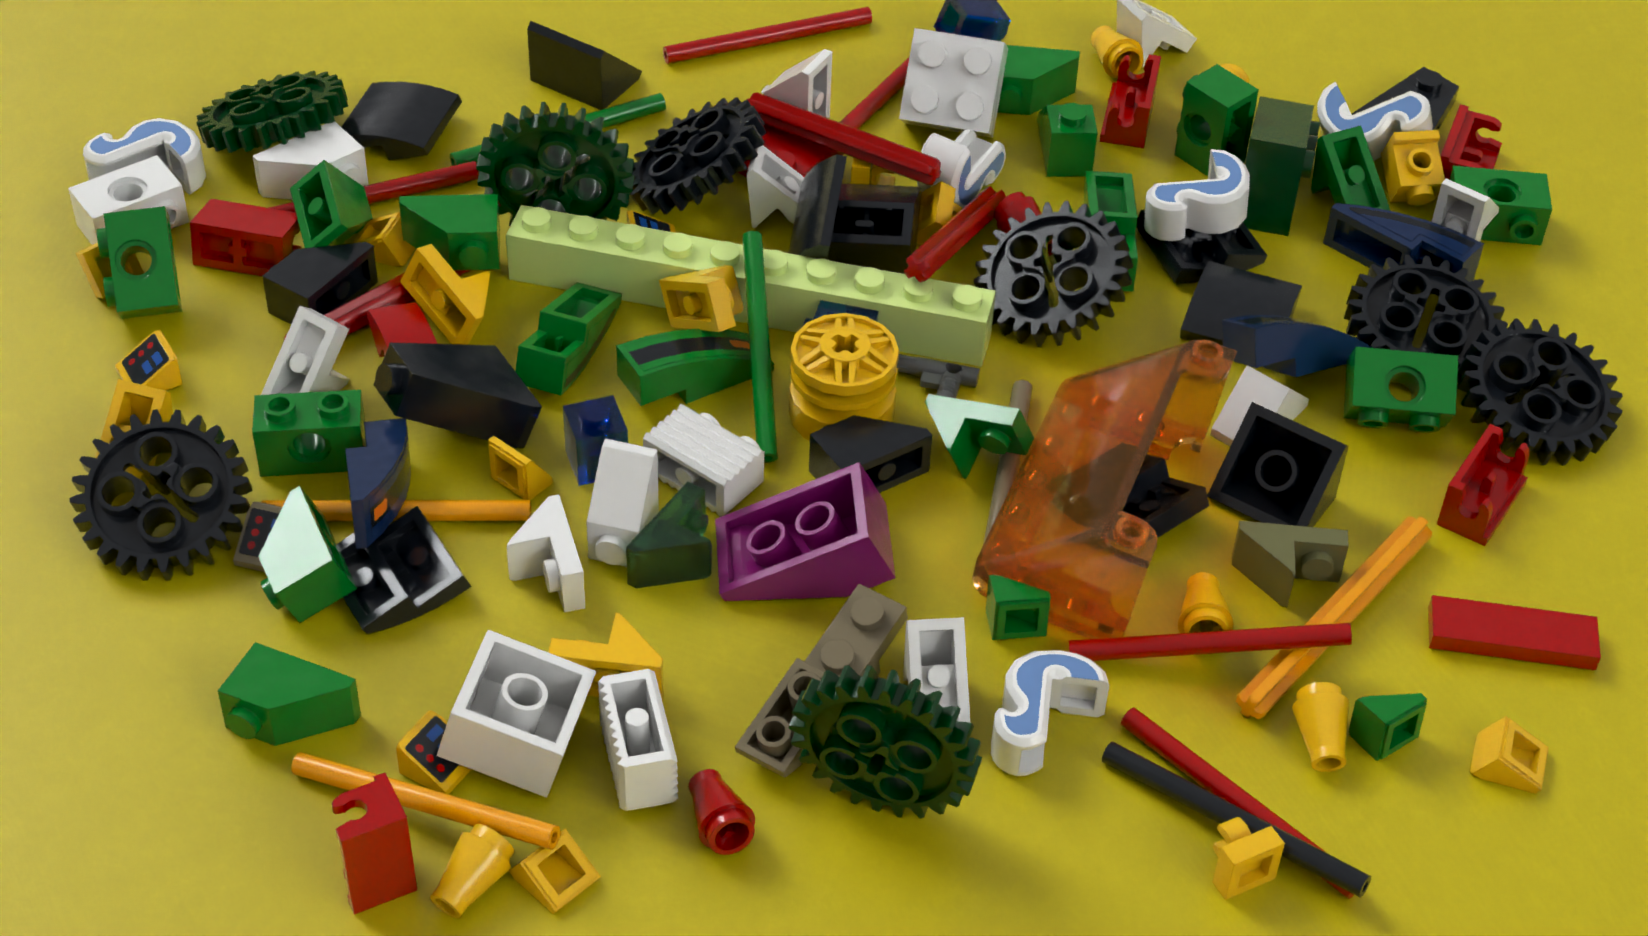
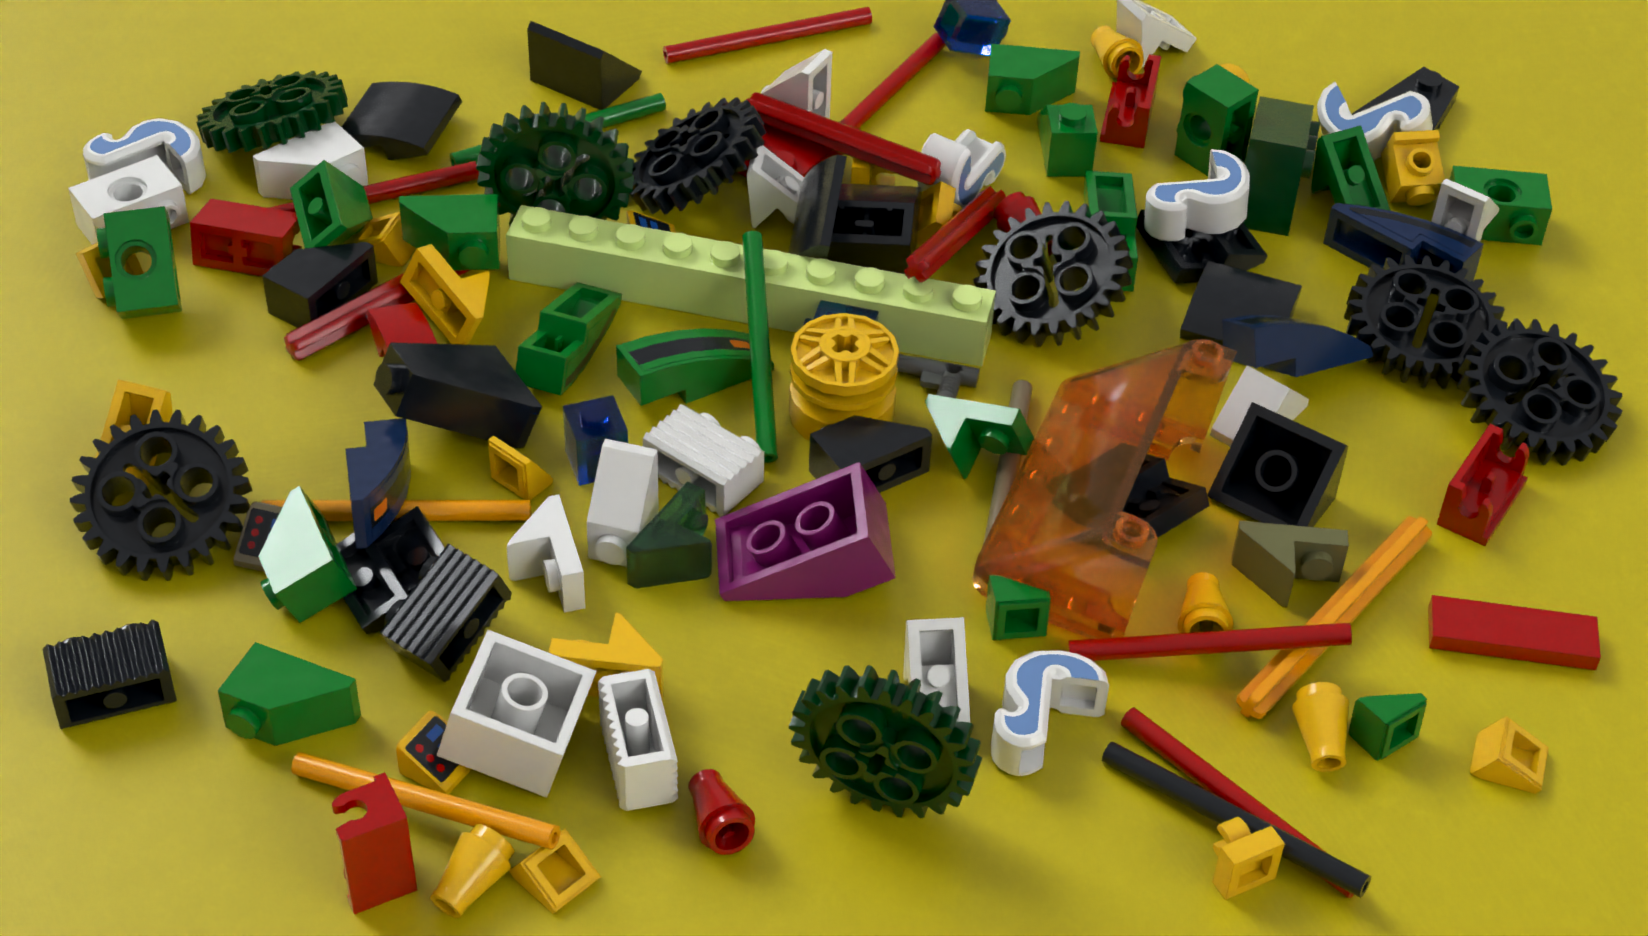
slope [115,329,183,390] -> none
green brick [252,389,366,477] -> none
white slope [261,306,350,395] -> none
yellow slope [659,265,744,332] -> none
dark tan slope [735,584,908,778] -> none
white brick [899,28,1008,138] -> none
green brick [1344,347,1458,433] -> none
red hinge [1440,104,1502,180] -> none
none -> black brick [42,620,177,729]
none -> black brick [380,544,512,682]

